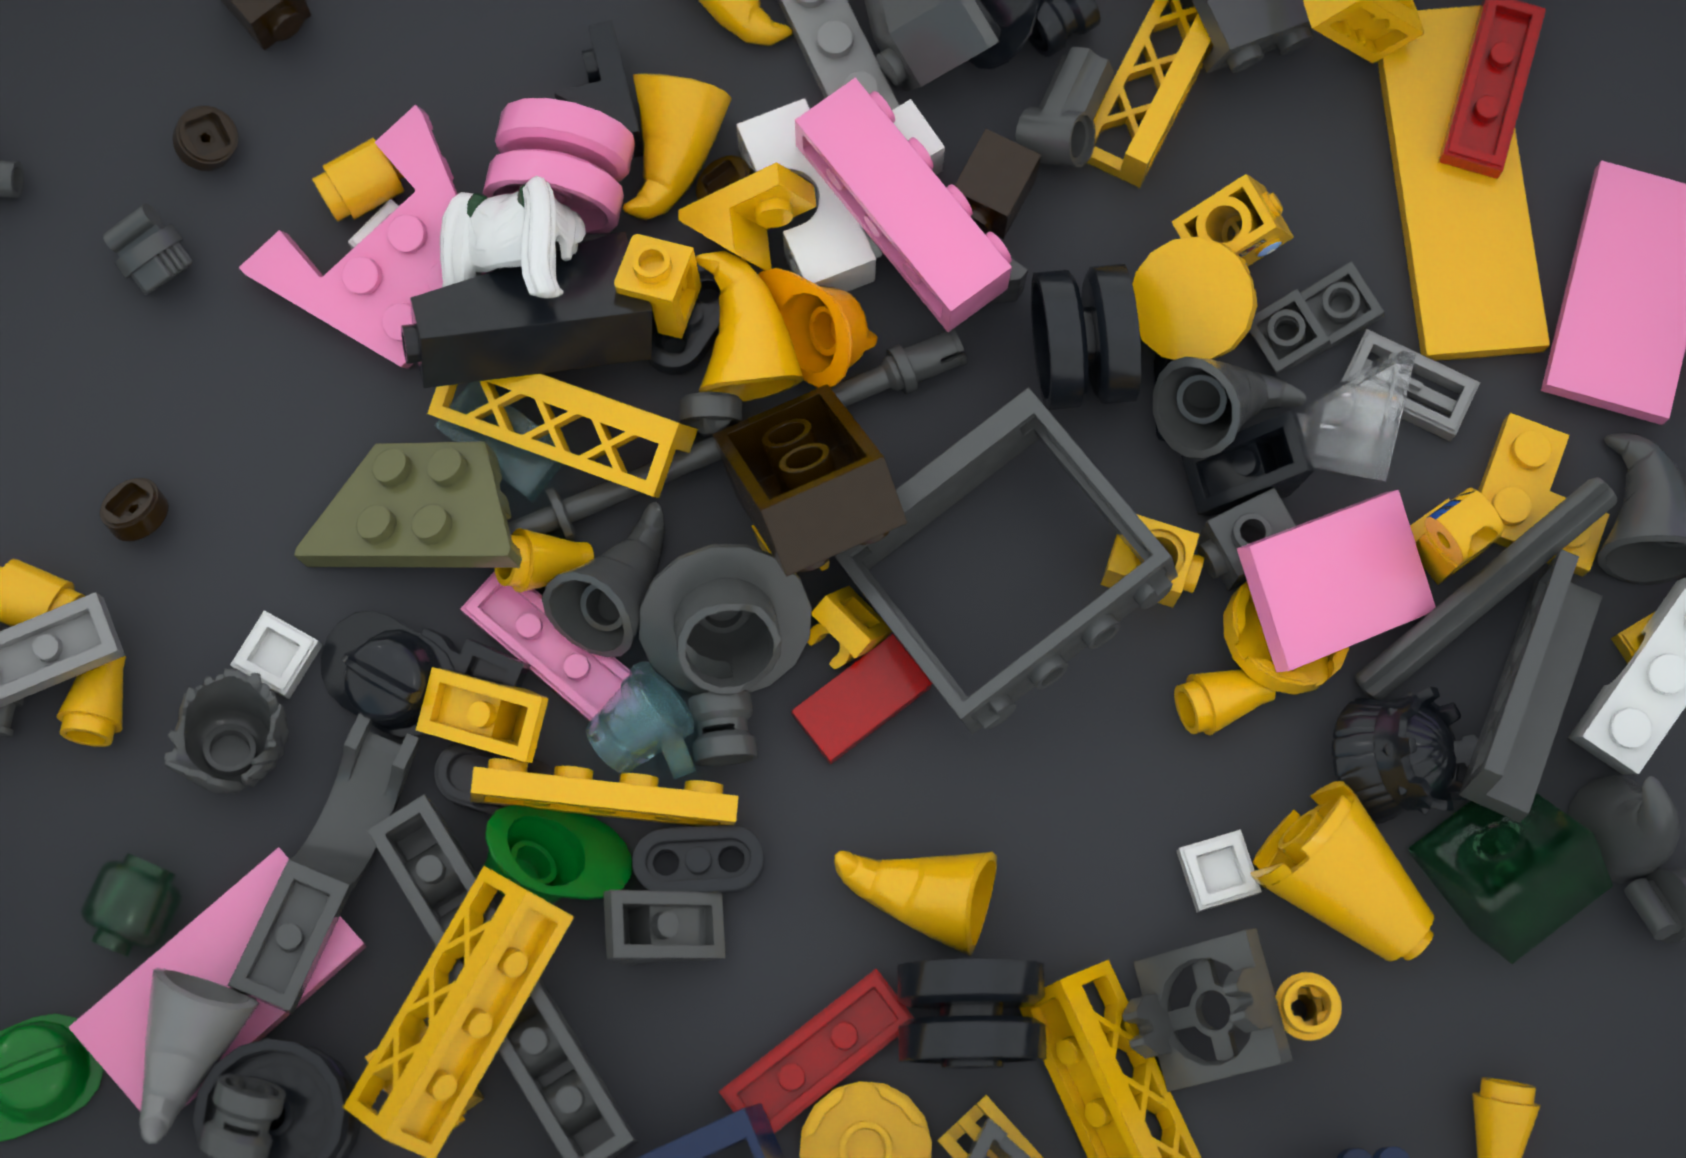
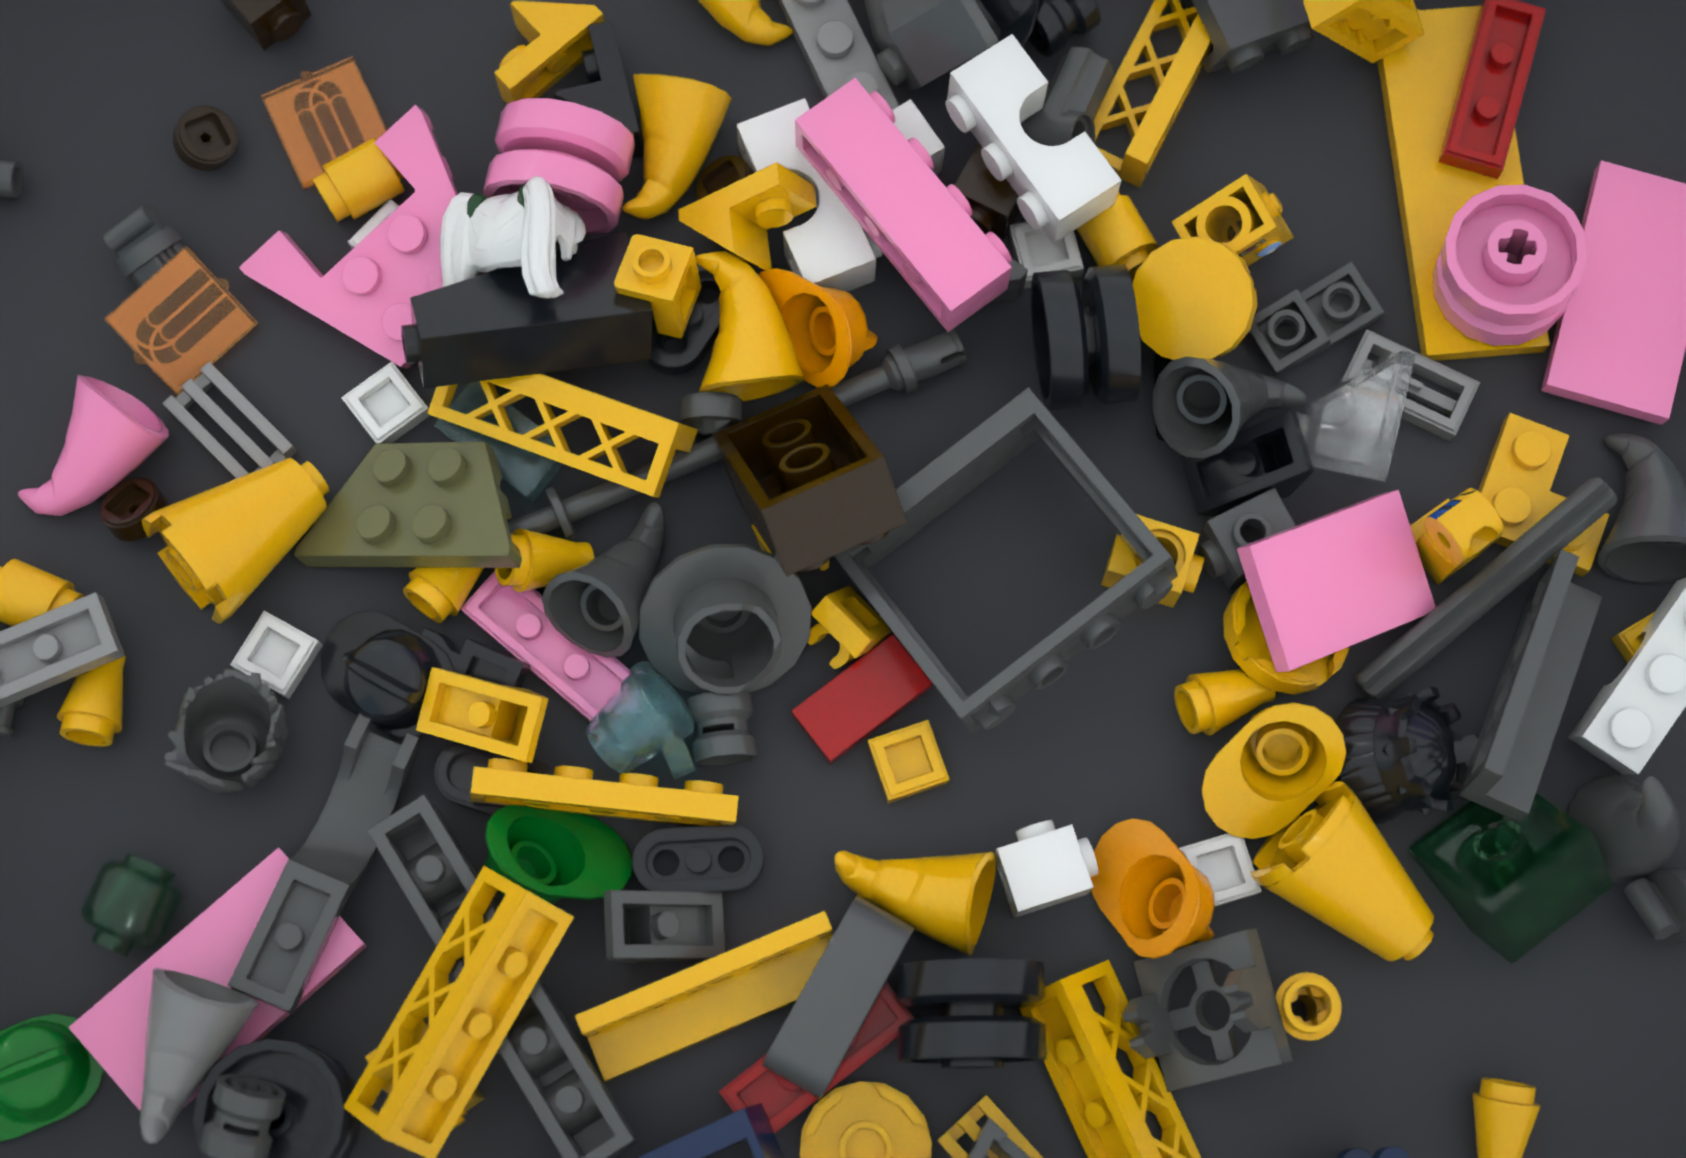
none -> bright pink hat [18,375,169,516]
none -> clear orange piece [104,246,258,396]
none -> yellow cone [142,458,329,624]
none -> light grey tile [162,361,297,479]
none -> clear orange piece [261,56,387,189]
none -> white tile [341,362,430,444]
none -> yellow cone [403,567,484,623]
none -> yellow slope [494,1,605,104]
none -> yellow fence [575,911,833,1082]
none -> dark grey beam [762,895,915,1100]
none -> yellow tile [867,720,950,804]
none -> white arch [945,34,1122,244]
none -> white brick [995,820,1099,918]
none -> white tile [1008,221,1084,289]
none -> yellow brick [1076,191,1159,280]
none -> light orange piece [1090,818,1215,959]
none -> yellow piece [1201,703,1346,839]
none -> bright pink wheel [1433,185,1588,346]

